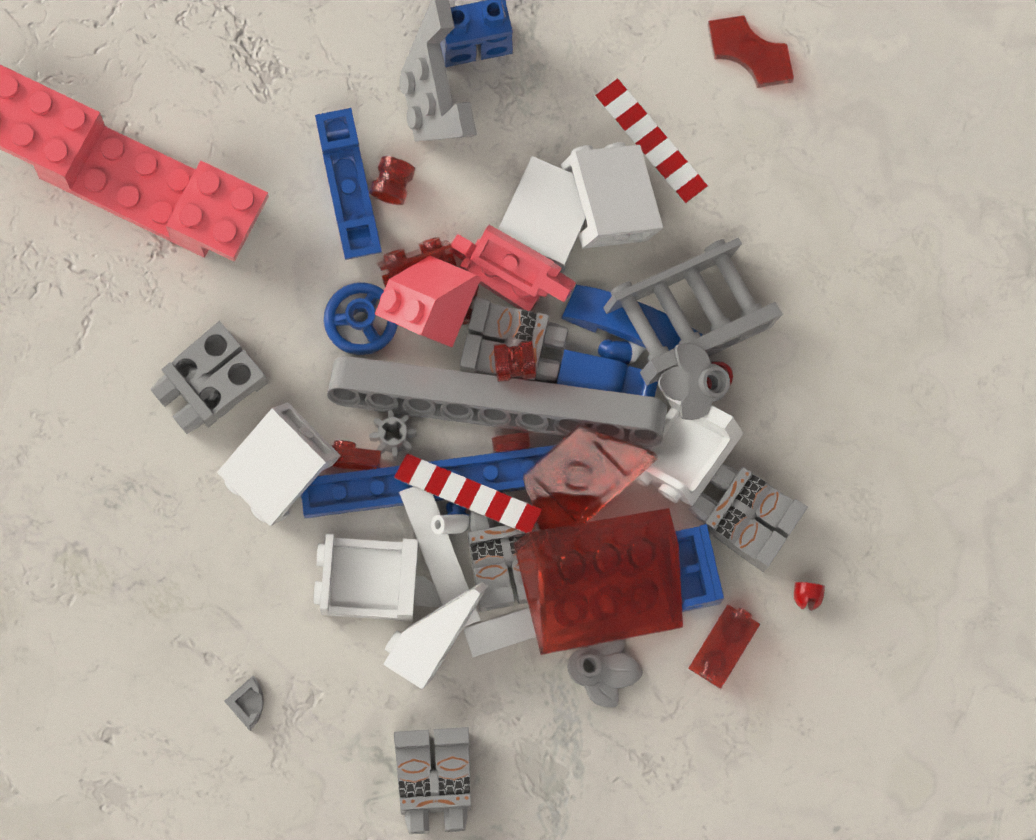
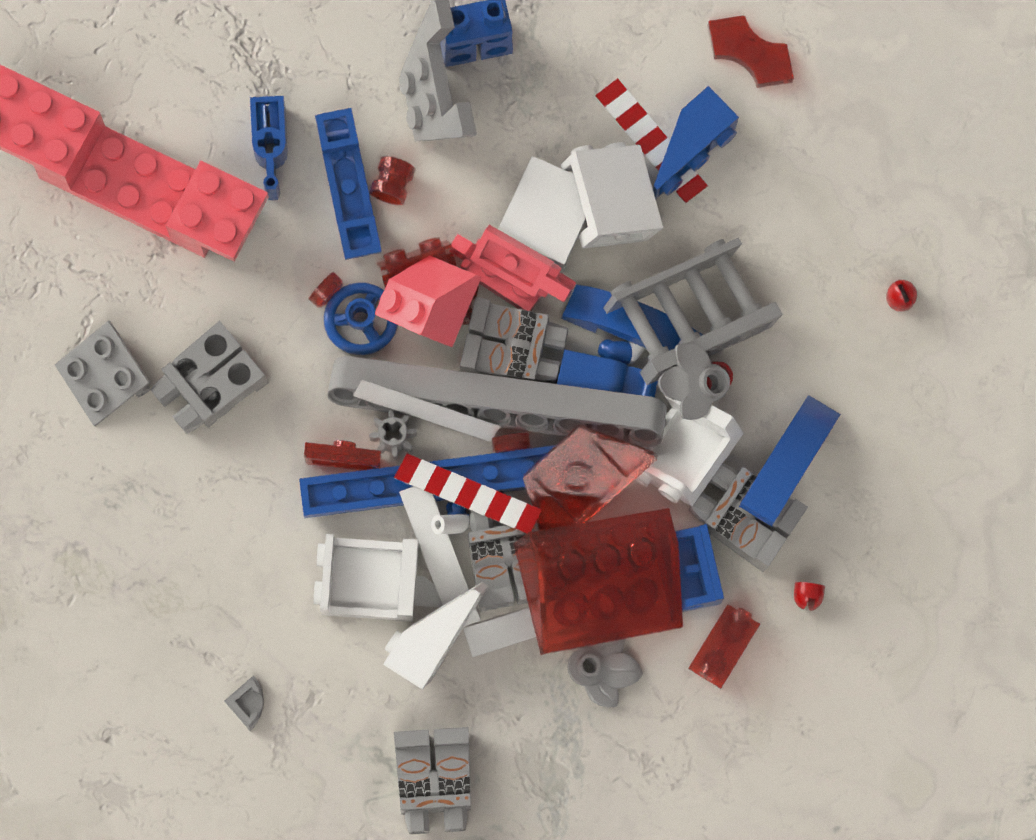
white panel [217,402,341,526] -> none
clear red wheel [494,340,536,382] -> none
none -> light grey hinge [54,321,150,426]
none -> blue piece [250,96,288,200]
none -> clear red tile [308,272,344,308]
none -> white sticker [353,380,501,442]
none -> blue slope [653,86,739,200]
none -> blue slope [739,395,841,526]
none -> red hinge [886,280,917,312]

